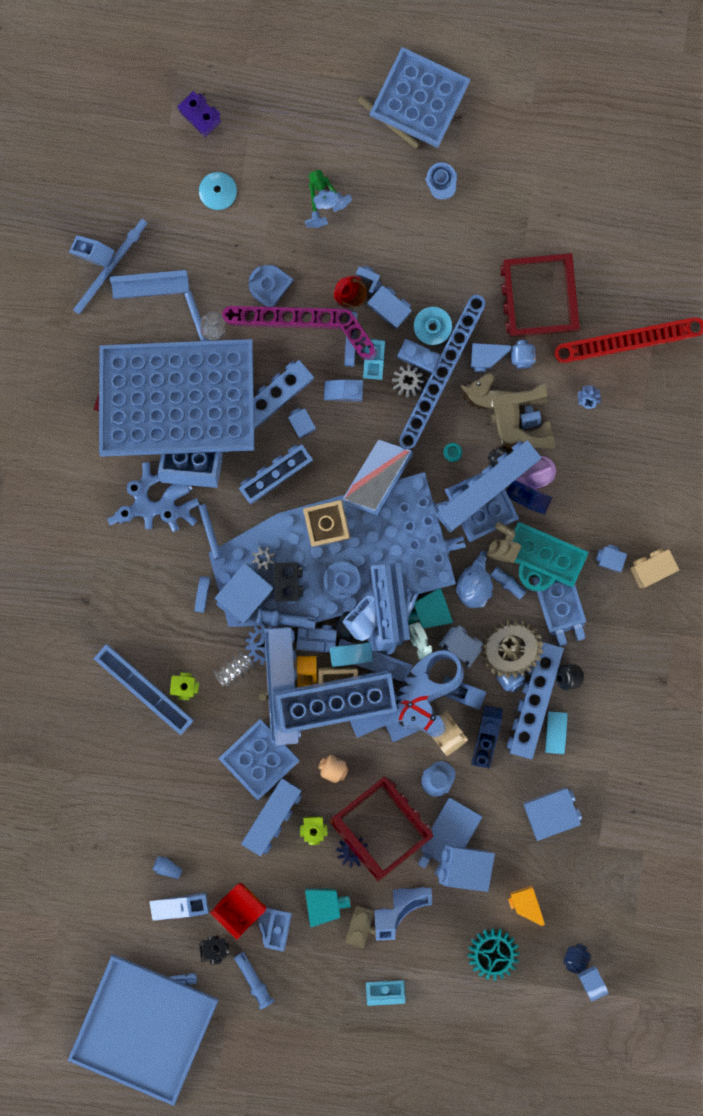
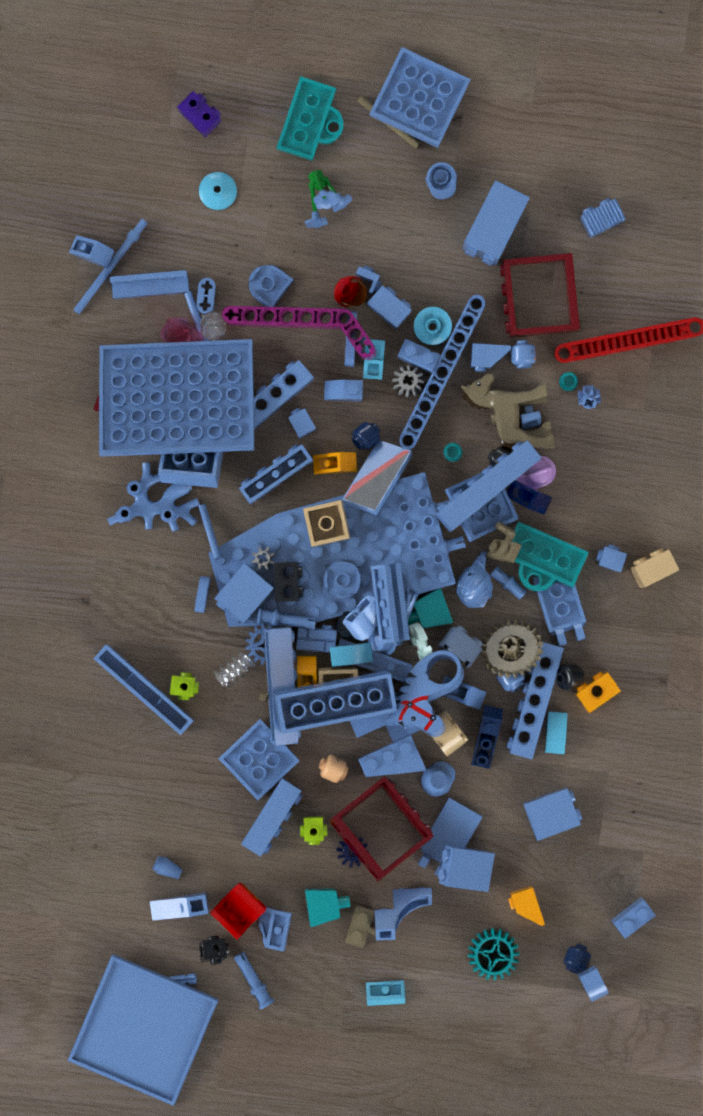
none -> clear pink piece [160,317,204,343]
none -> medium blue beam [197,278,216,315]
none -> teal plate [276,76,344,161]
none -> light orange slope [313,452,357,475]
none -> dark blue head [352,422,380,450]
none -> medium blue wedge [358,735,427,777]
none -> medium blue brick [462,180,530,266]
none -> teal plate [559,372,578,391]
none -> light orange brick [575,671,621,713]
none -> medium blue brick [580,198,626,238]
none -> medium blue brick [611,897,656,939]

